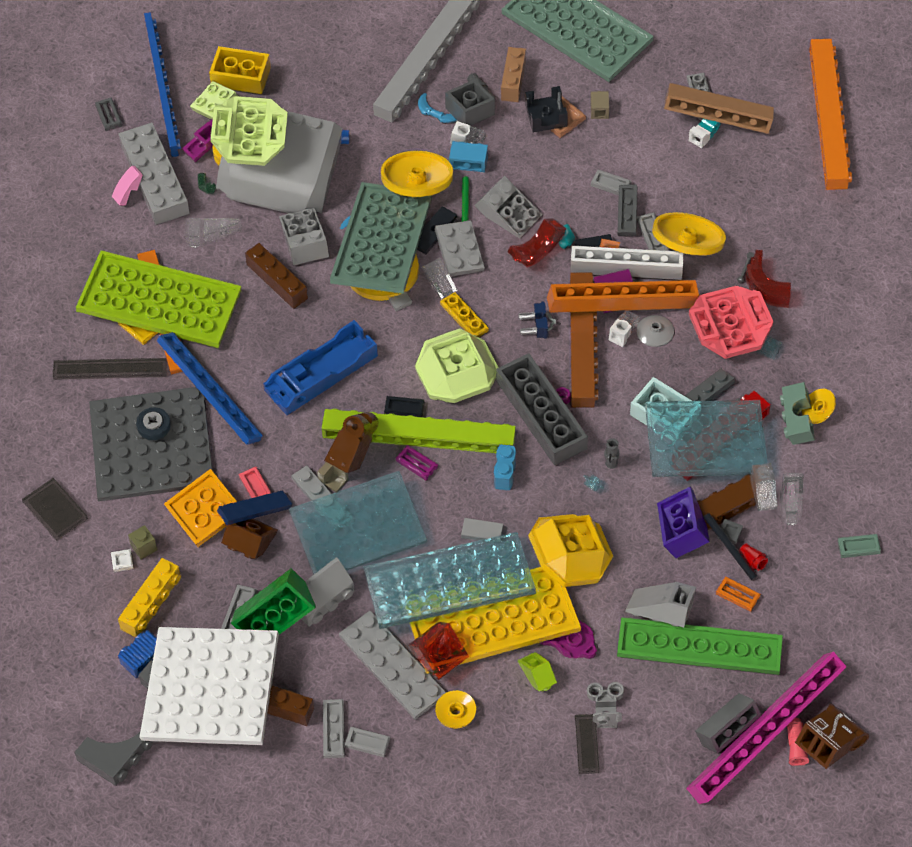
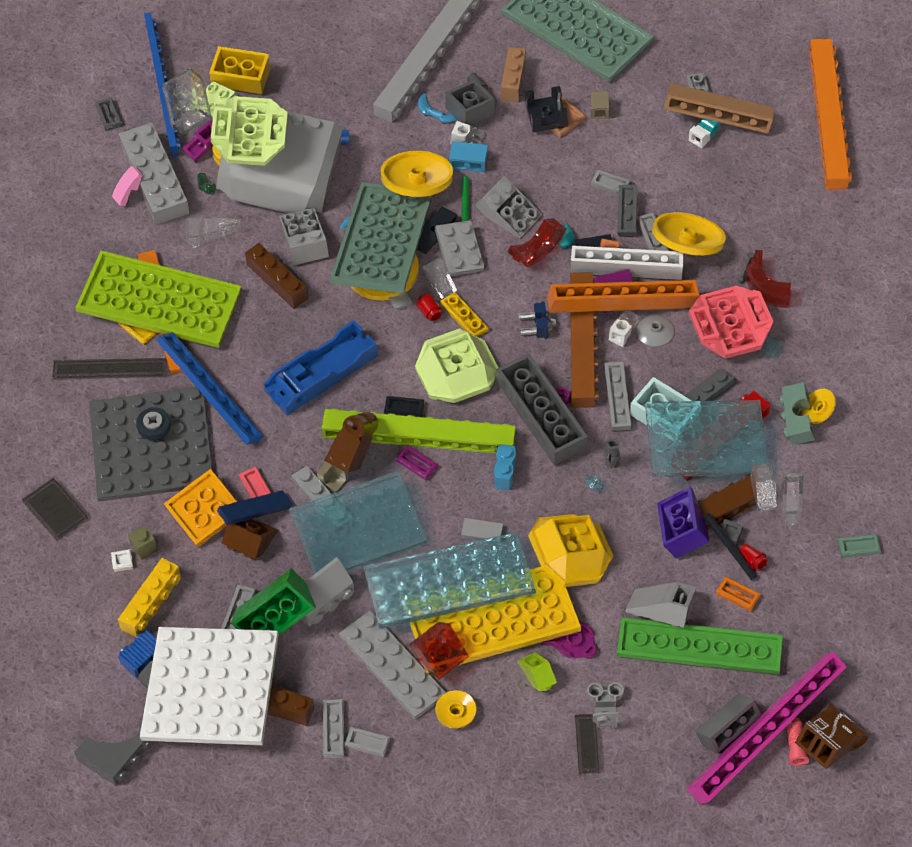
none -> clear brick [162,68,212,135]
none -> red brick [416,294,442,322]
none -> light grey plate [604,362,631,431]

